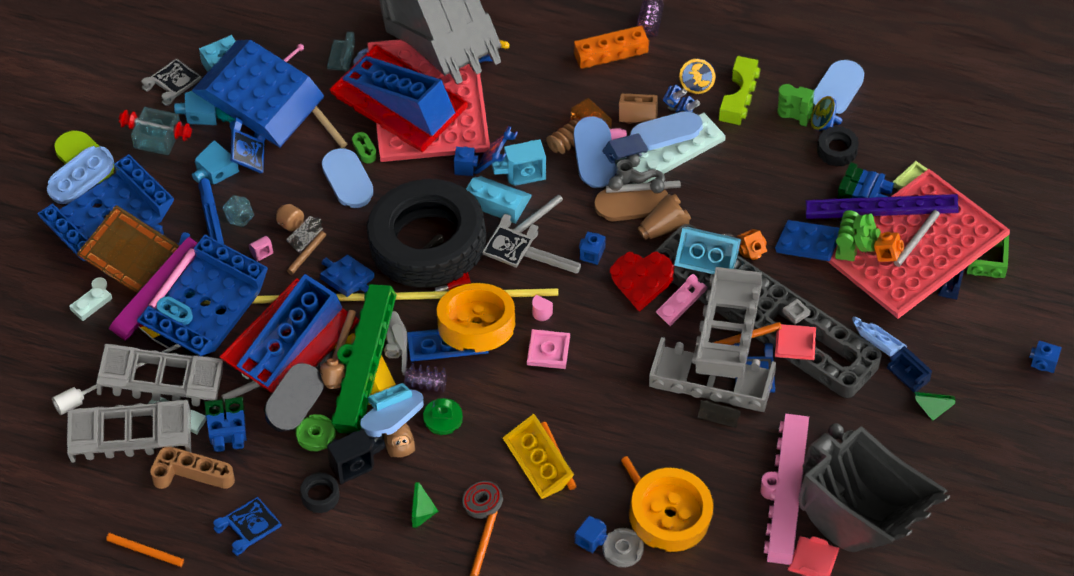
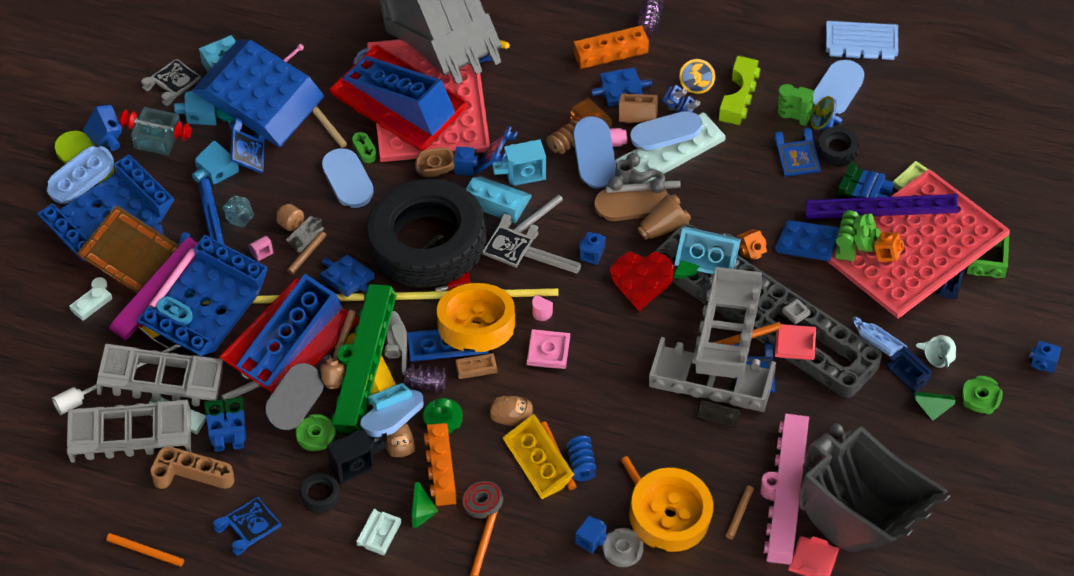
clear light blue panel [327,32,355,71] -> none
dark blue hinge [602,133,648,164] -> none
bright pink plate [656,274,707,326] -> none
light grey bar [894,210,940,267] -> none
none -> blue torso [83,105,122,151]
none -> light aqua plate [357,509,401,555]
none -> medium nougat piece [415,148,454,178]
none -> orange brick [424,423,456,506]
none -> medium nougat plate [455,353,497,379]
none -> medium nougat piece [490,396,533,426]
none -> blue piece [567,436,596,481]
none -> blue plate [591,68,652,107]
none -> green tile [674,260,700,279]
none -> medium nougat bar [726,486,754,540]
none -> blue flag [774,128,821,177]
none -> light blue hinge [826,21,898,60]
none -> light aqua hair [916,335,956,368]
none -> bright green plate [962,376,1003,414]

